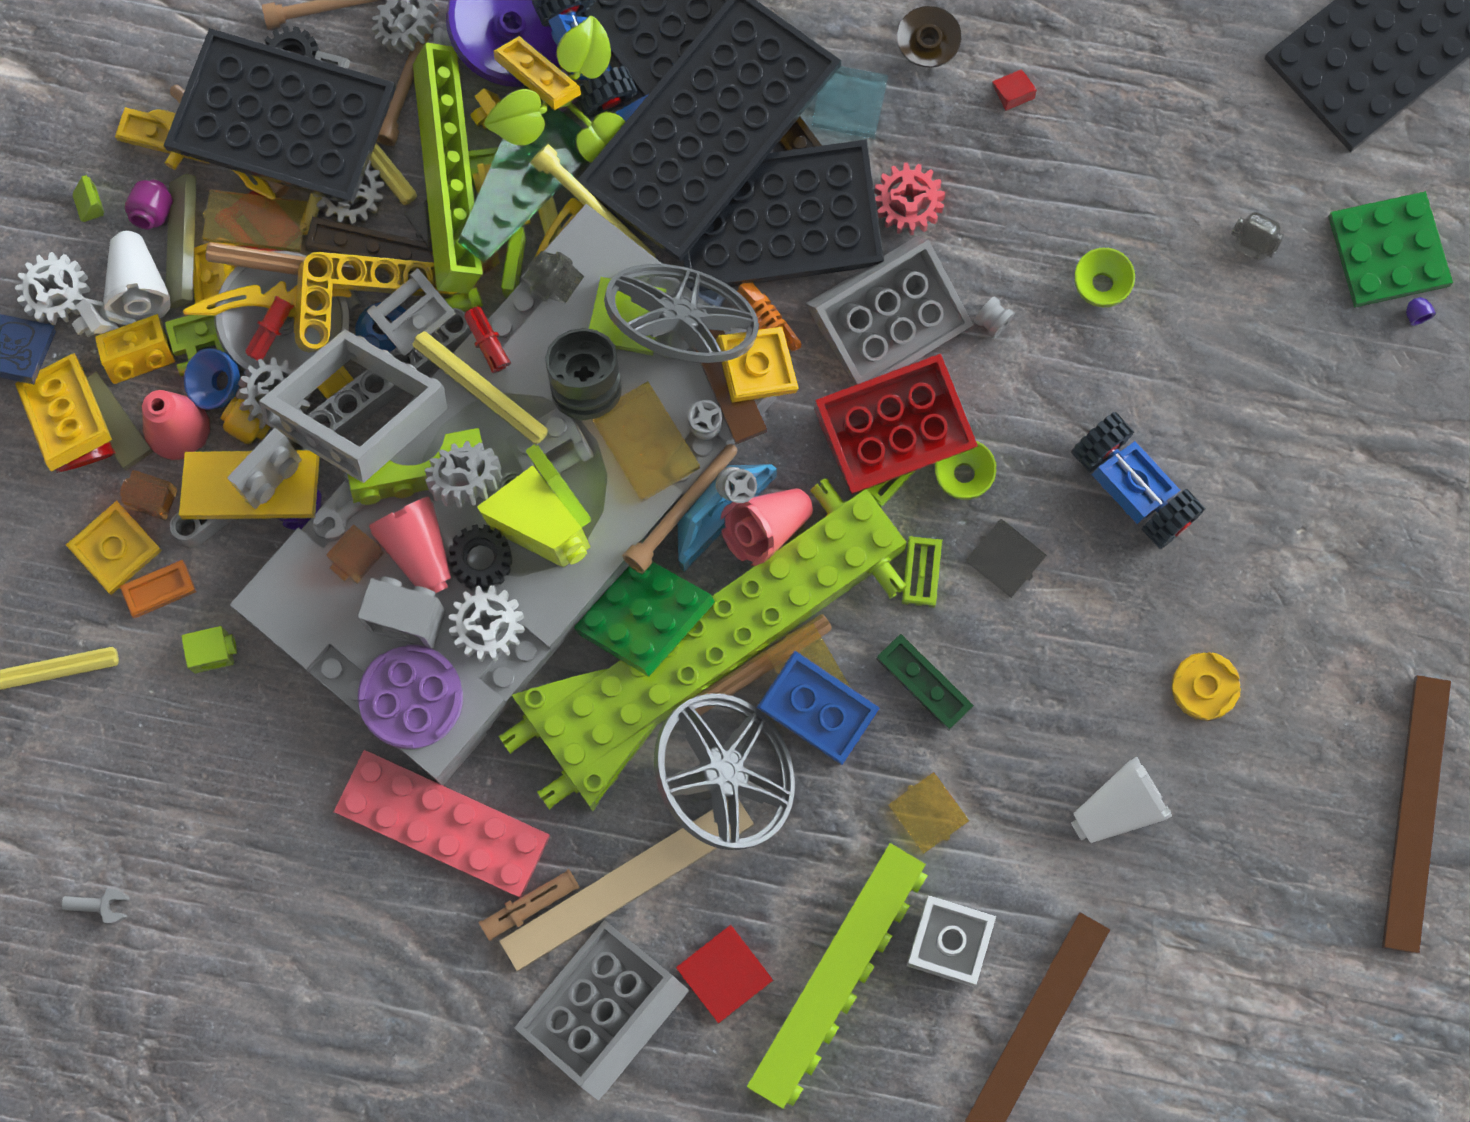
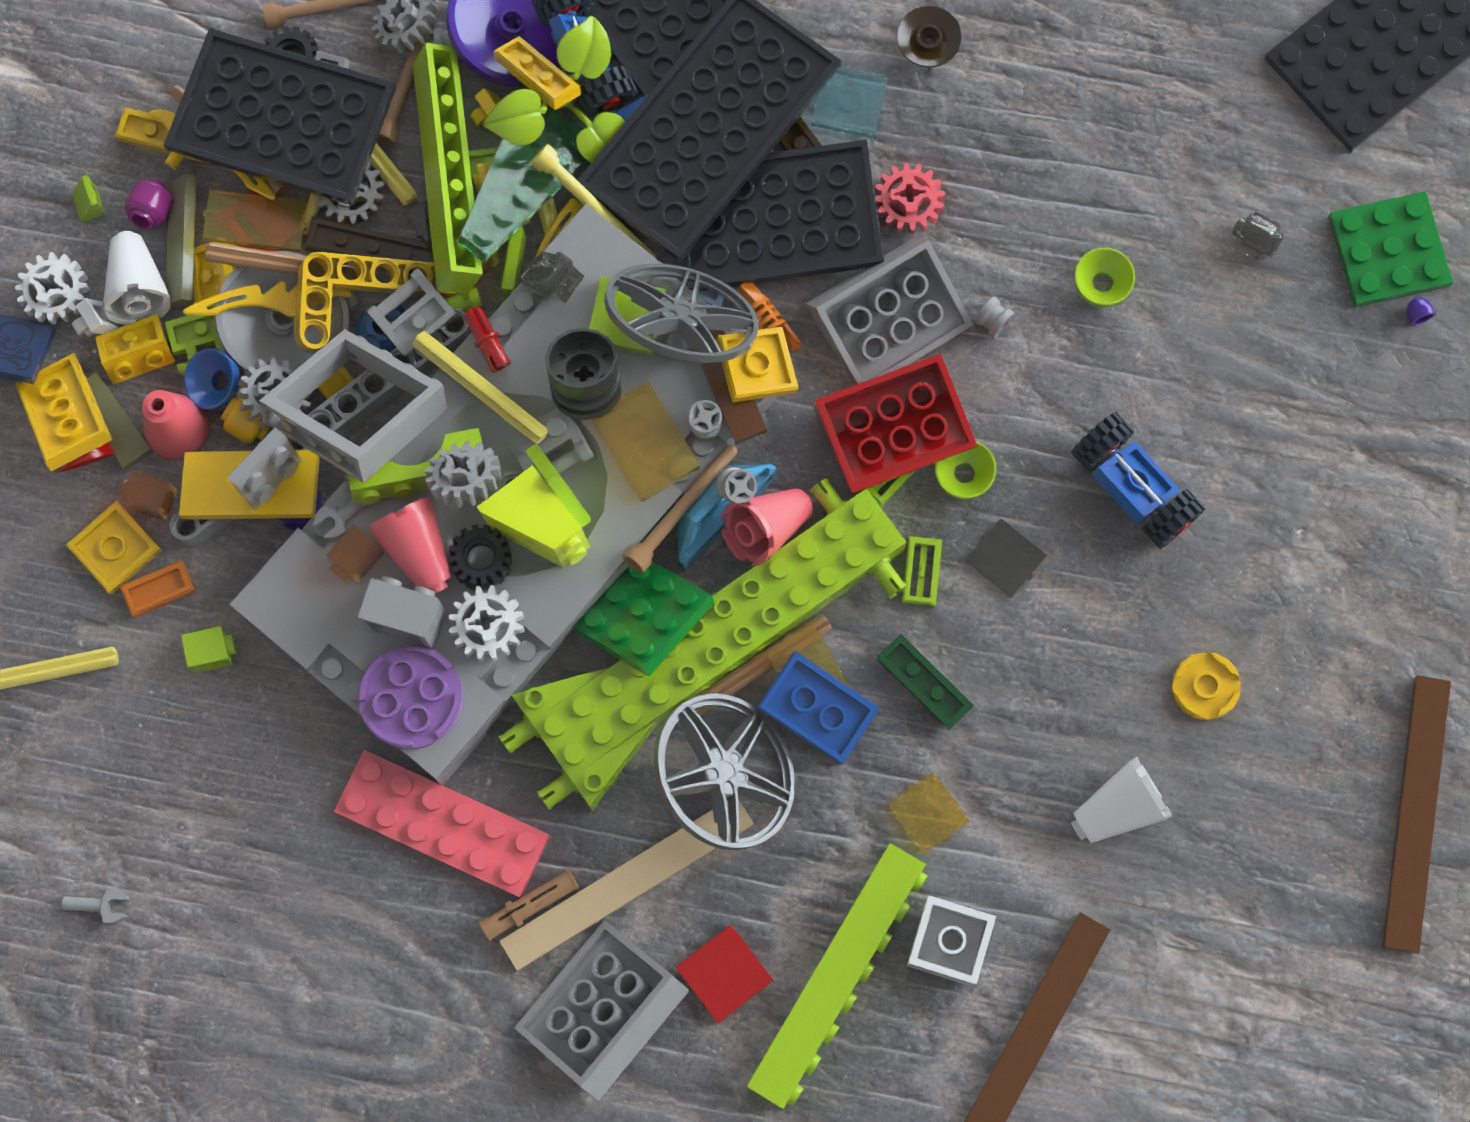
red axle [245,296,294,361] -> none
red slope [992,69,1037,111] -> none

